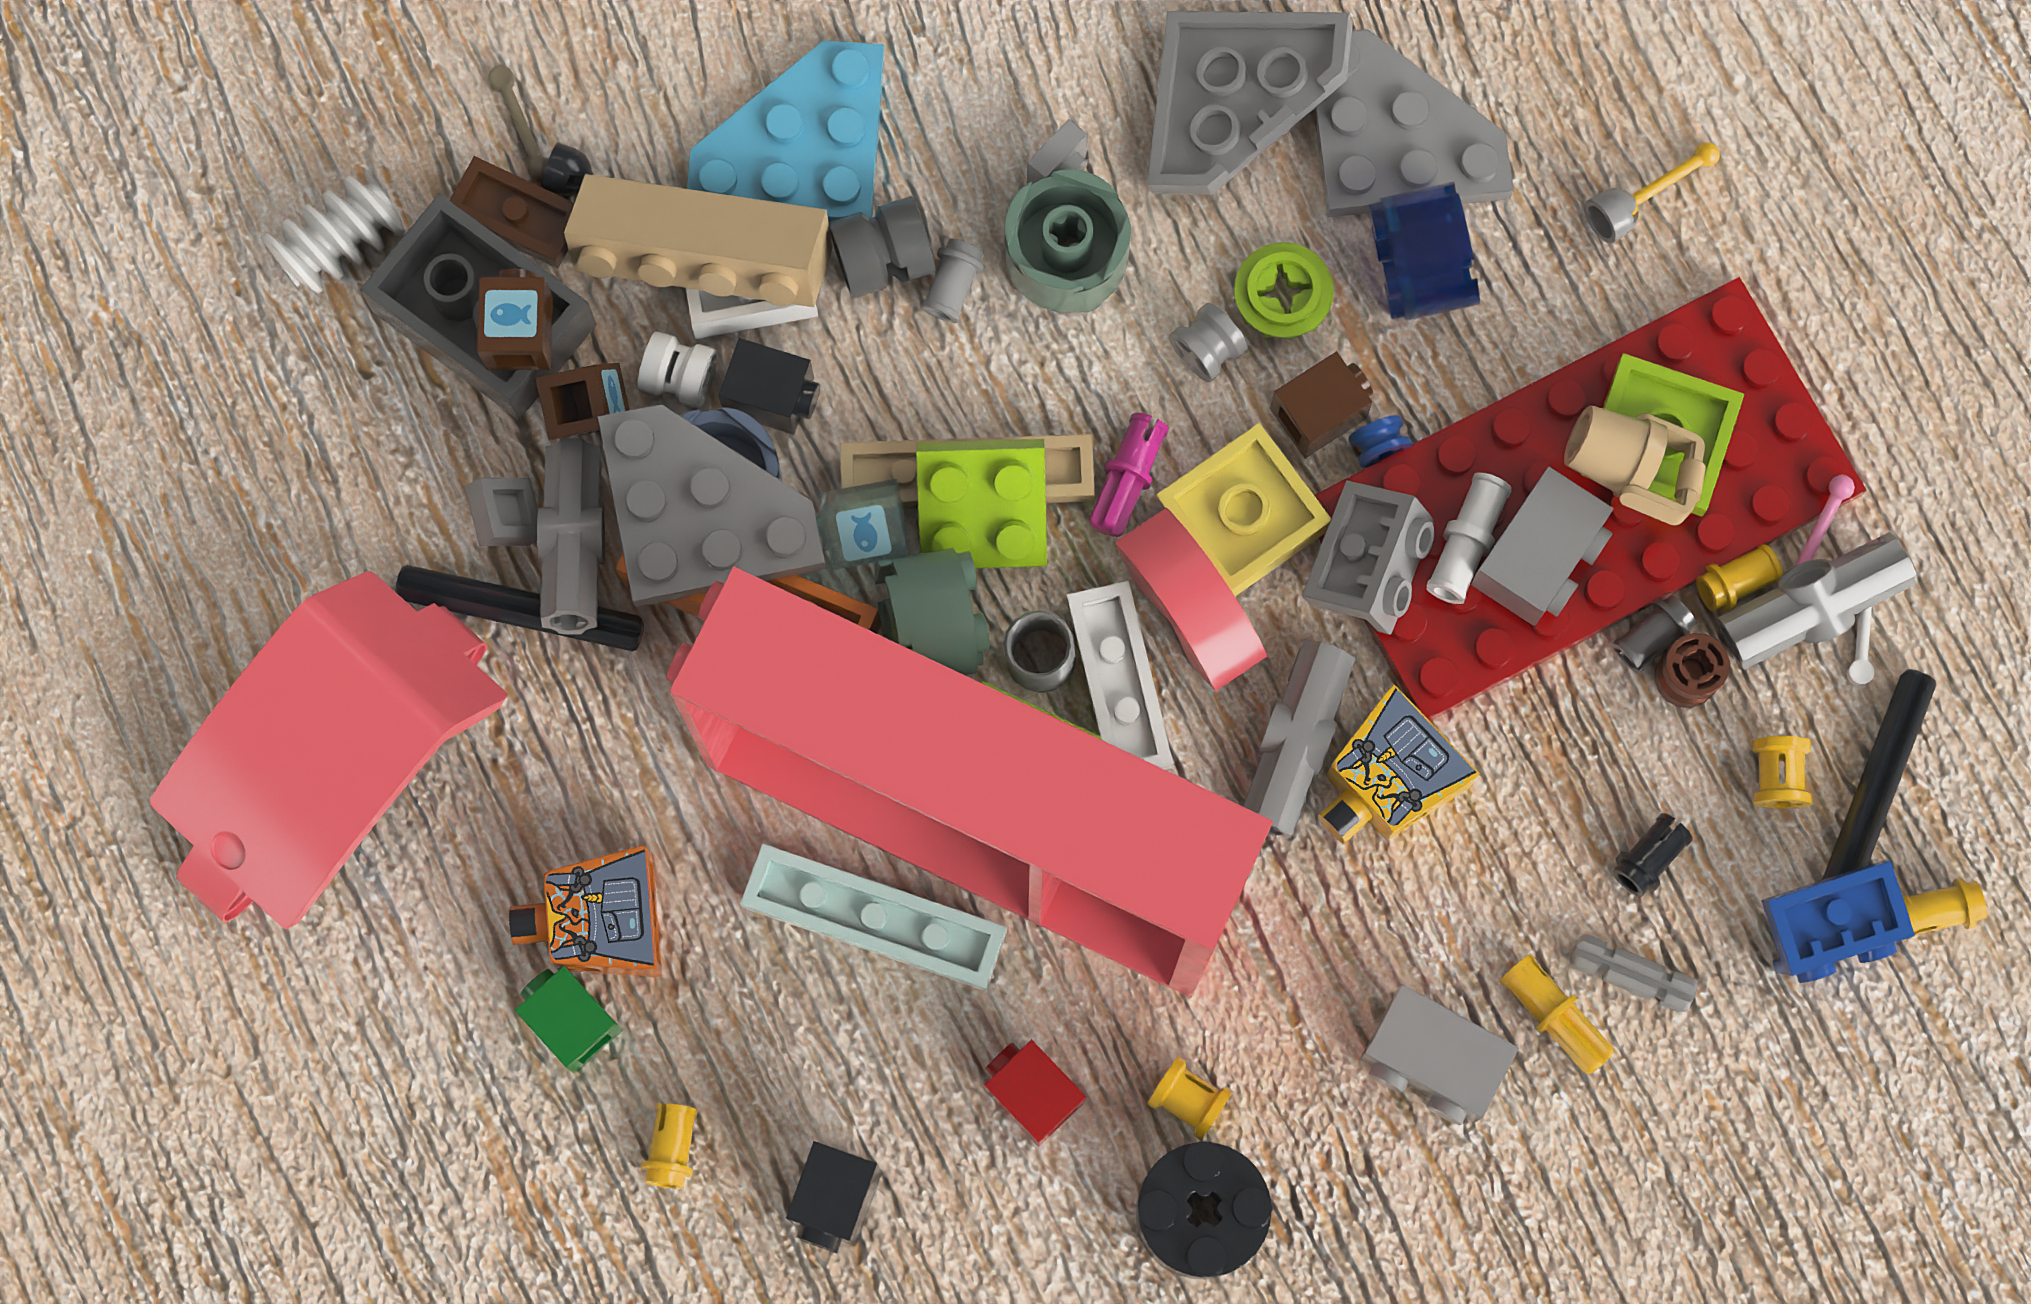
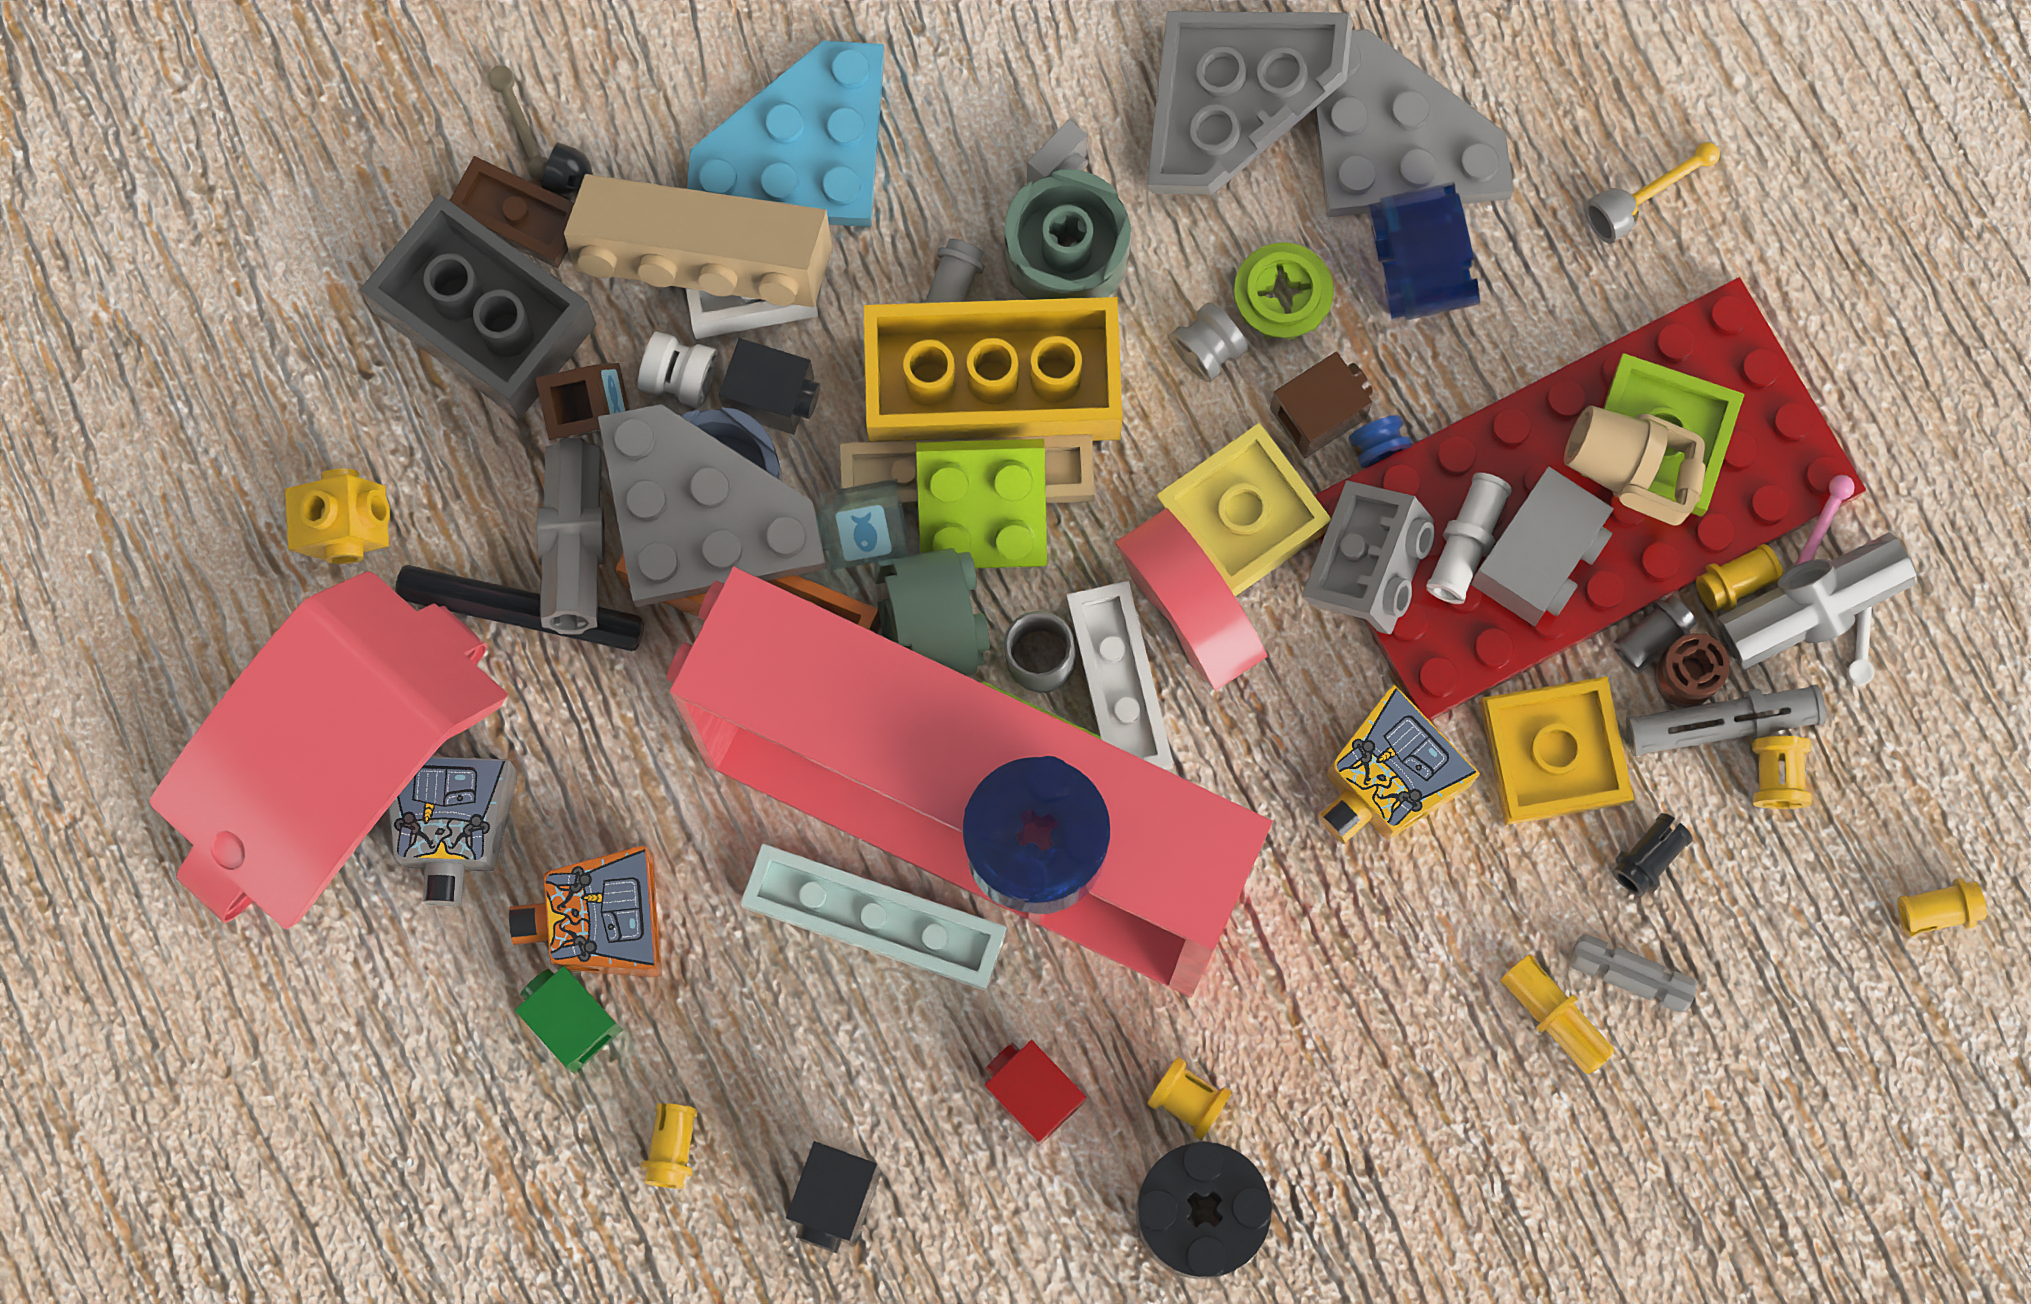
white piece [260,167,405,294] -> none
light grey plate [465,478,538,546] -> none
reddish brown brick [477,269,553,370] -> none
dark grey wheel [829,196,936,299] -> none
dark pink axle [1089,413,1169,537] -> none
light grey piece [1243,639,1356,839] -> none
light grey brick [1359,984,1519,1125] -> none
blue bracket [1761,860,1915,983] -> none
black axle [1822,669,1936,880] -> none
none -> yellow brick [285,468,390,564]
none -> torso [389,757,518,906]
none -> yellow brick [864,297,1123,442]
none -> clear blue brick [963,756,1110,914]
none -> yellow tile [1479,676,1634,826]
none -> light grey pin [1626,684,1826,757]

